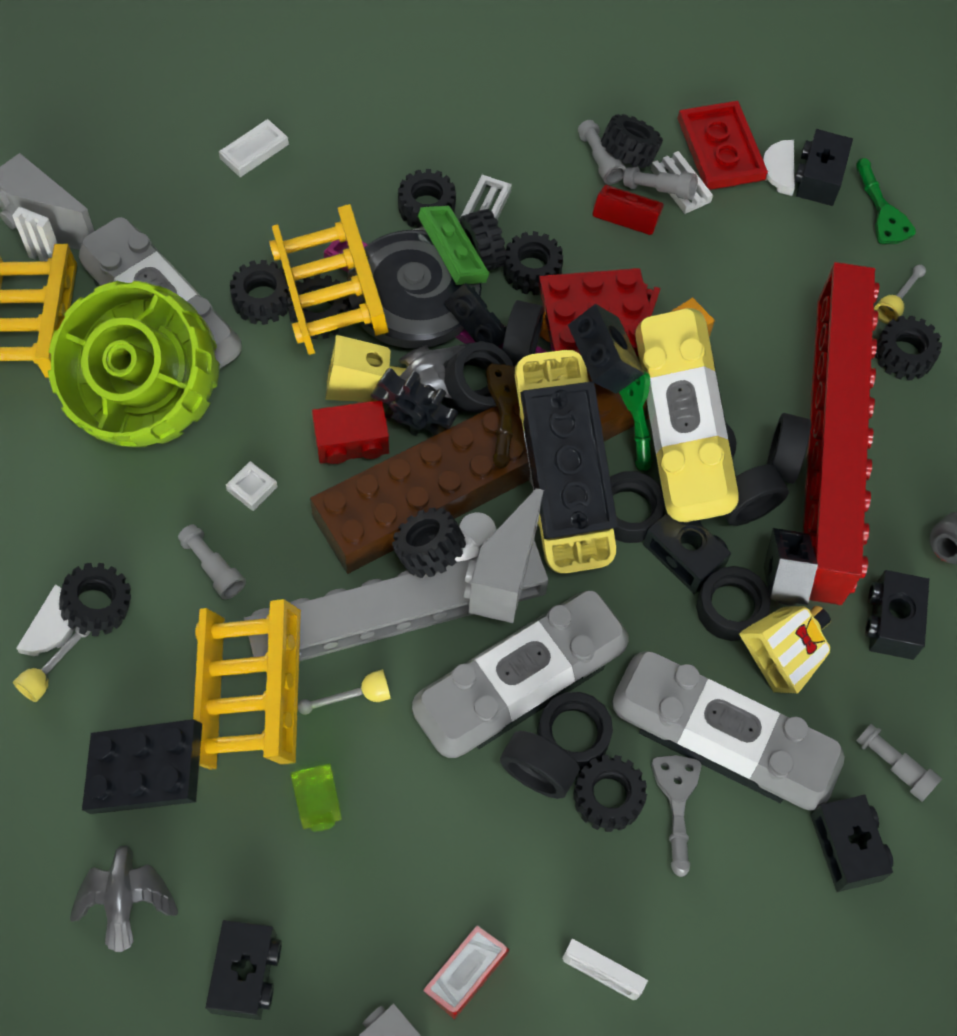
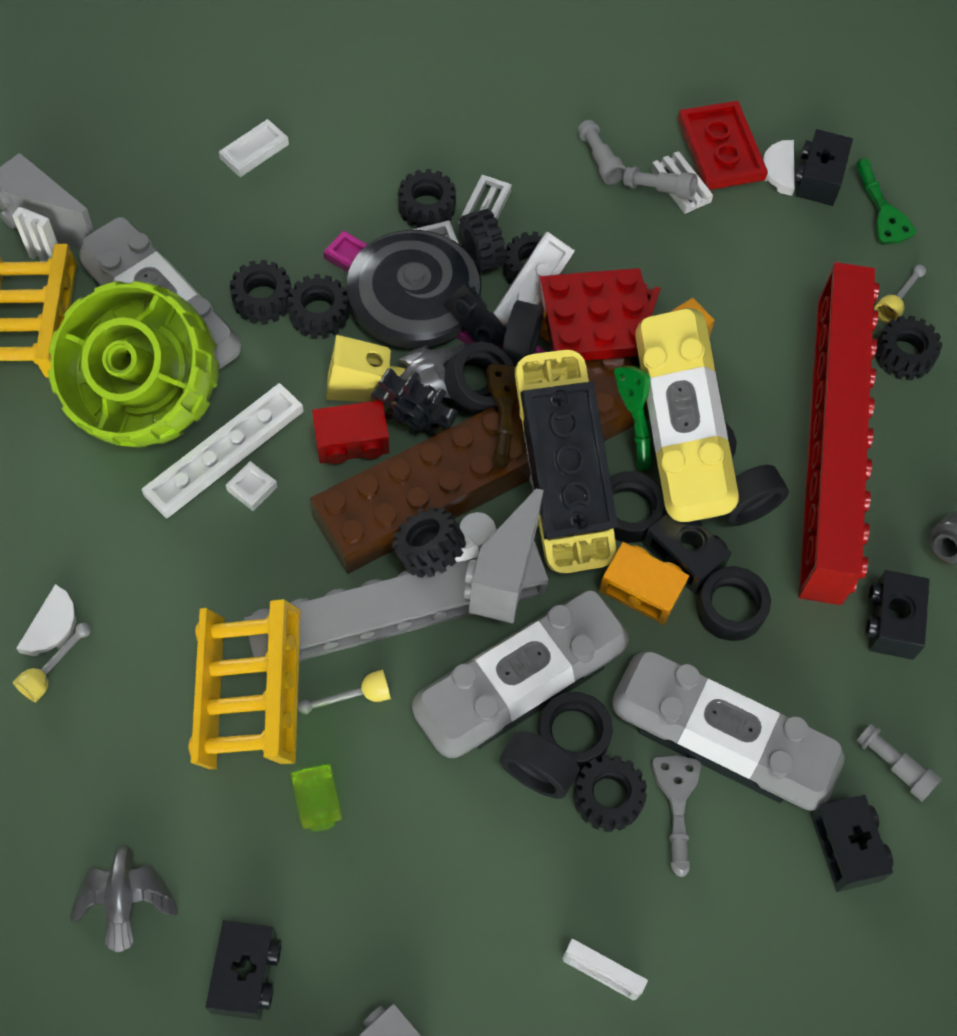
black tyre [59,563,131,636] -> none
black plate [82,719,202,814] -> none
light grey piece [178,524,246,600] -> none
yellow fence [269,204,389,355] -> none
bright green tile [418,206,489,285] -> none
slope [423,926,510,1020] -> none
black brick [568,304,645,394] -> none
red slope [593,185,665,235] -> none
black tyre [601,114,663,168] -> none
light yellow torso [739,606,831,694] -> none
black brick [764,528,818,606] -> none
black tyre [766,413,811,484] -> none
none -> white plate [141,383,304,519]
none -> white tile [493,232,575,327]
none -> light orange brick [599,542,689,625]

